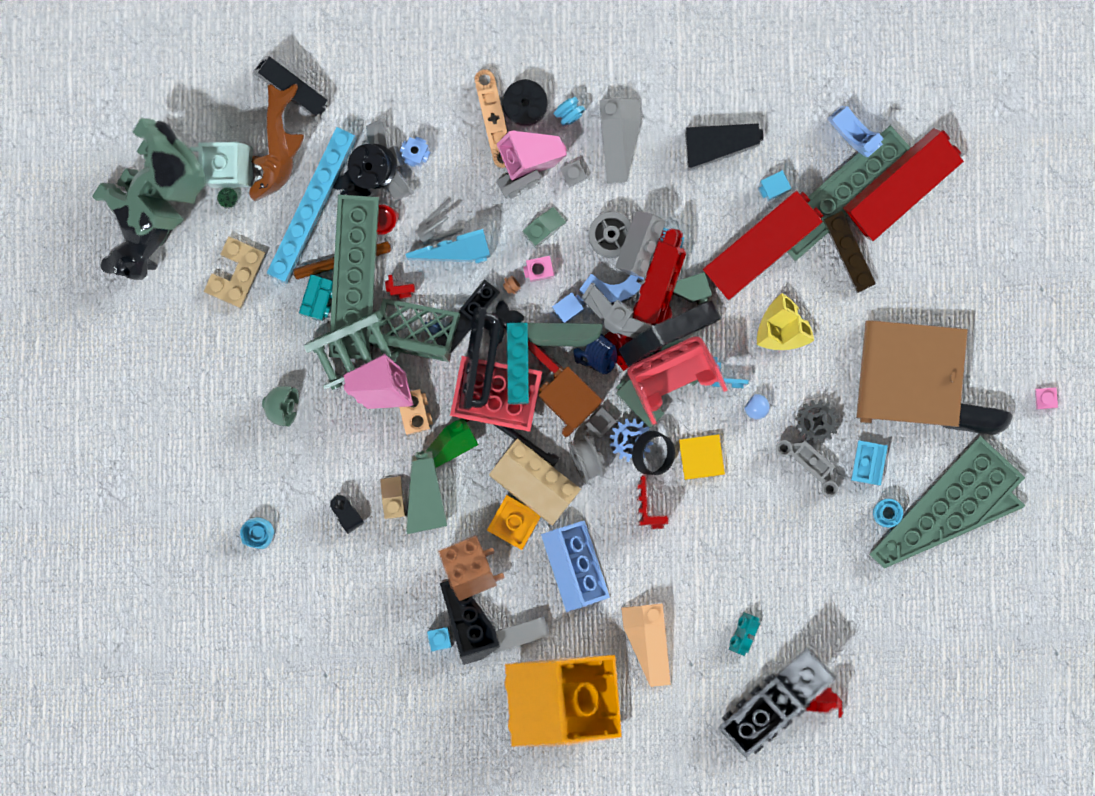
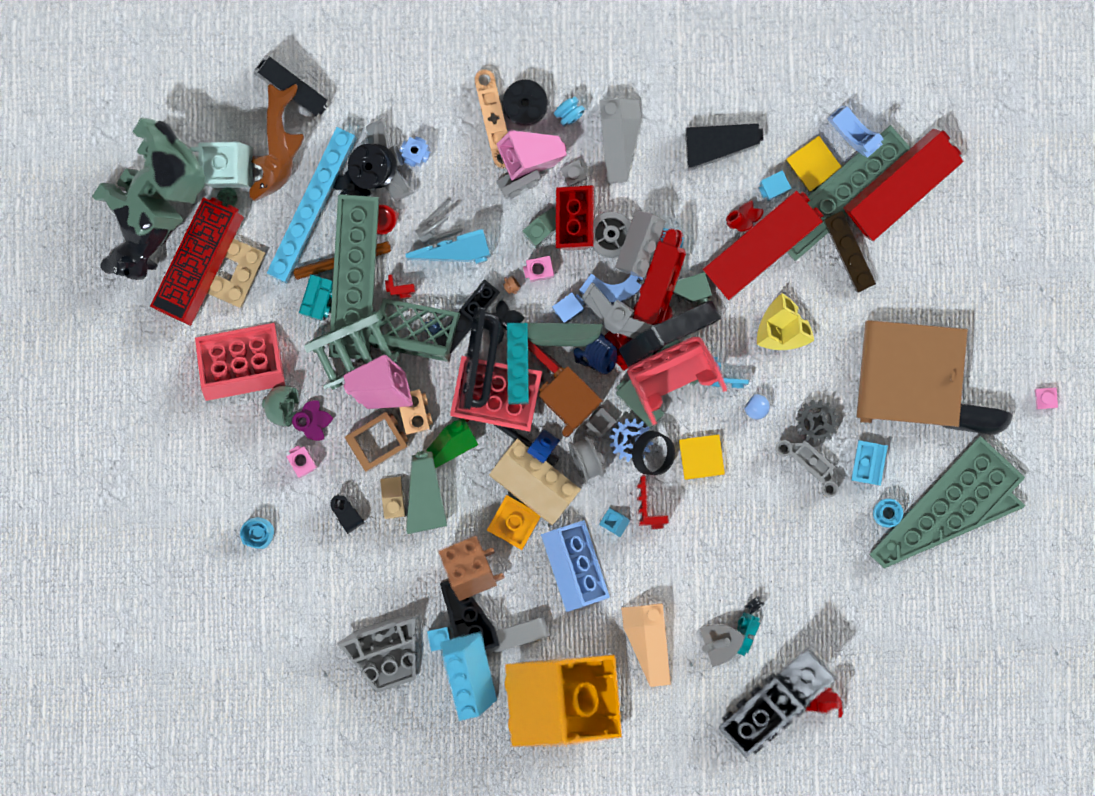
none -> red brick [150,197,244,326]
none -> coral slope [195,323,286,401]
none -> bright pink brick [286,445,317,478]
none -> magenta plate [292,400,333,441]
none -> light grey wedge [337,616,416,693]
none -> medium nougat window [345,412,409,473]
none -> medium azure slope [440,633,497,721]
none -> blue plate [527,429,560,463]
none -> red slope [556,185,594,250]
none -> medium azure slope [599,507,630,537]
none -> light grey shield [700,624,745,667]
none -> red plate [726,201,764,232]
none -> black bush [744,596,765,614]
none -> yellow tile [786,136,841,192]

